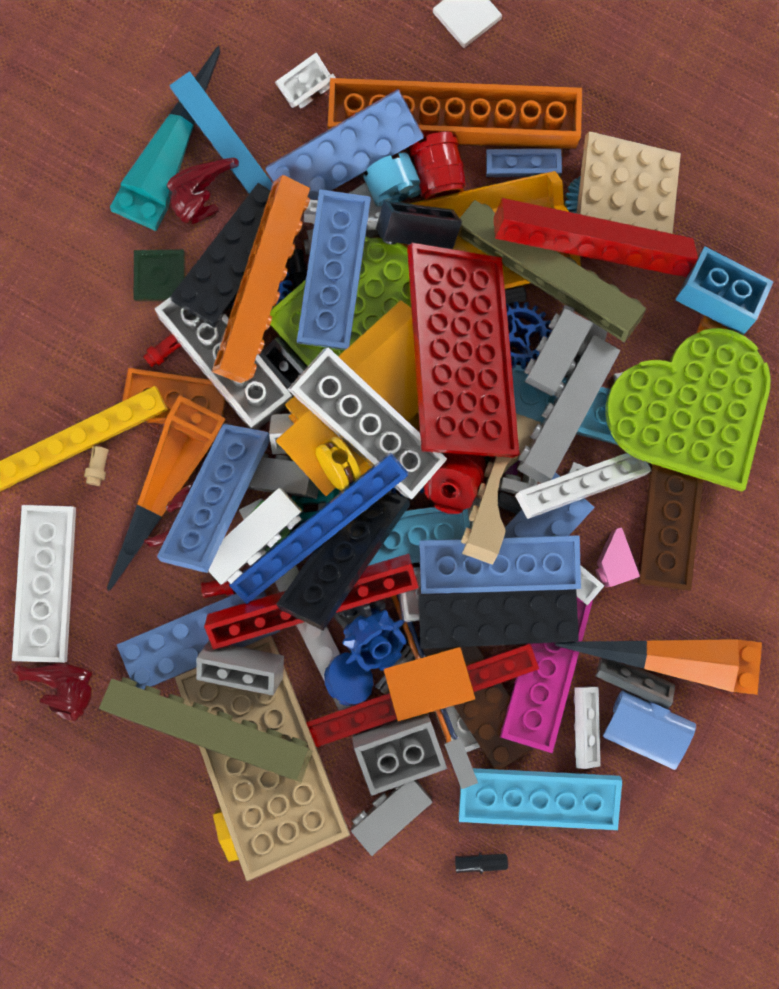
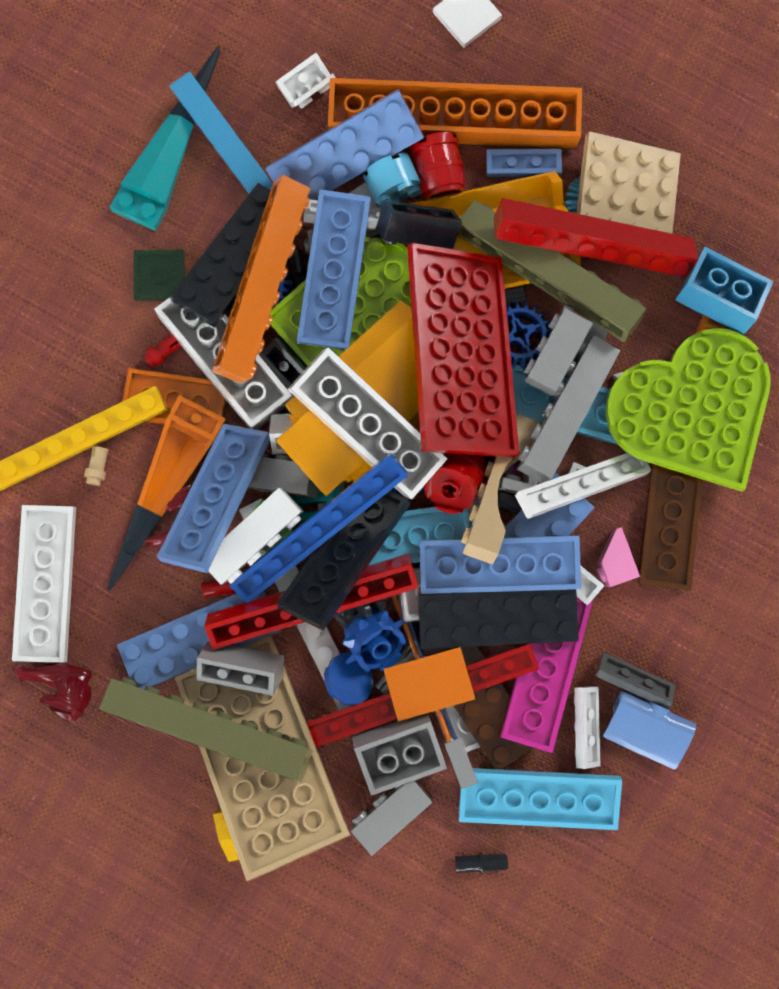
dark red hair [167,158,239,224] -> none
yellow head [316,437,361,491] -> none
orange plate [554,639,762,695] -> none

